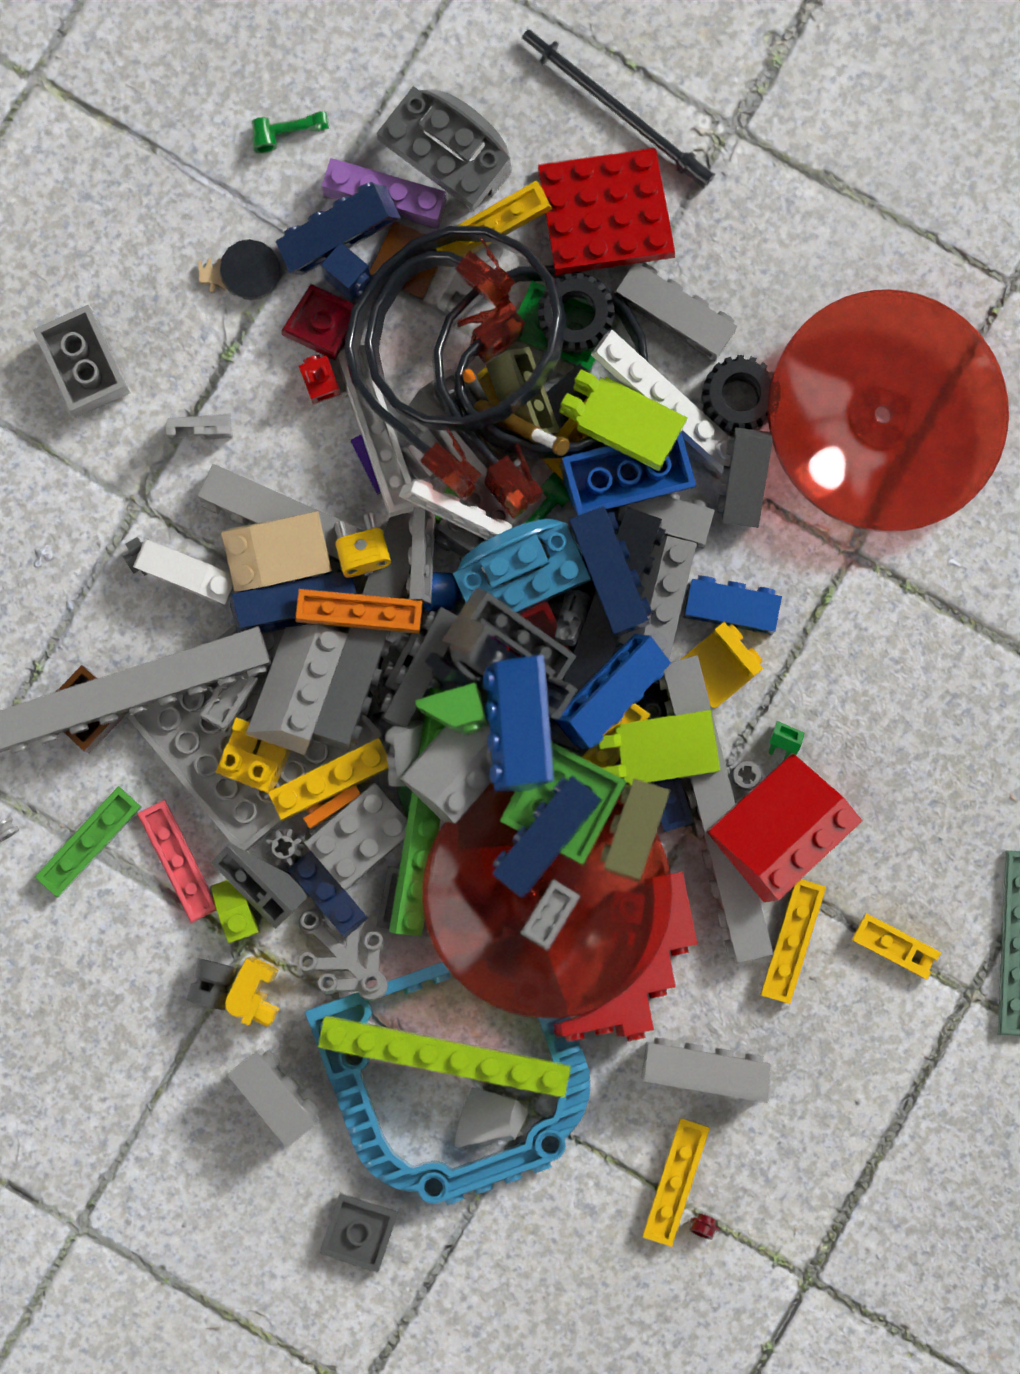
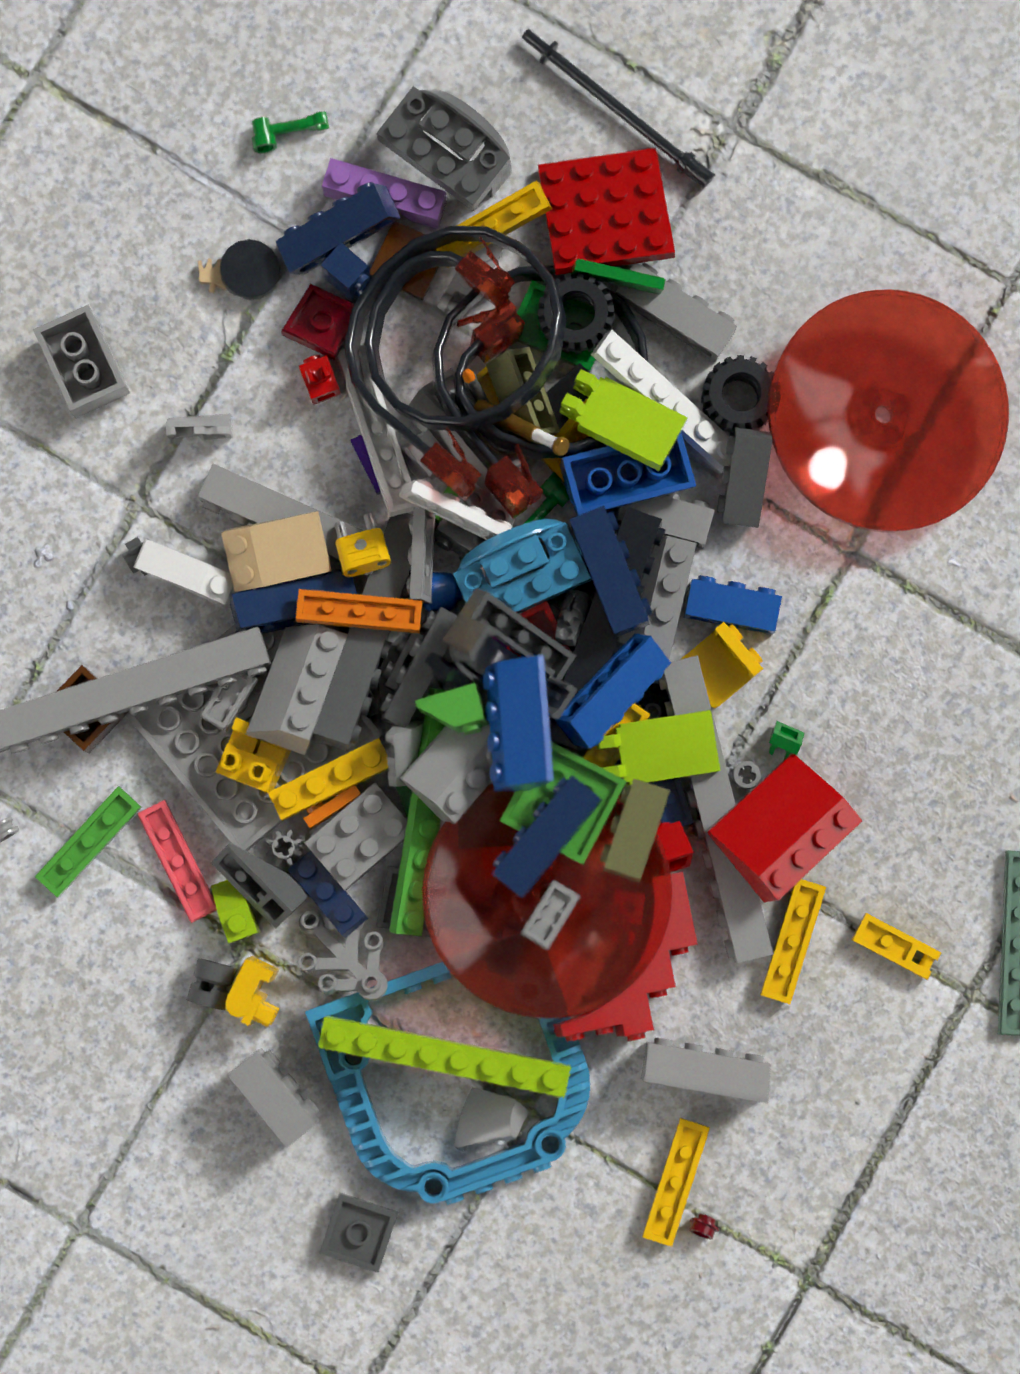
none -> green tile [571,259,666,295]
none -> red brick [651,821,694,875]

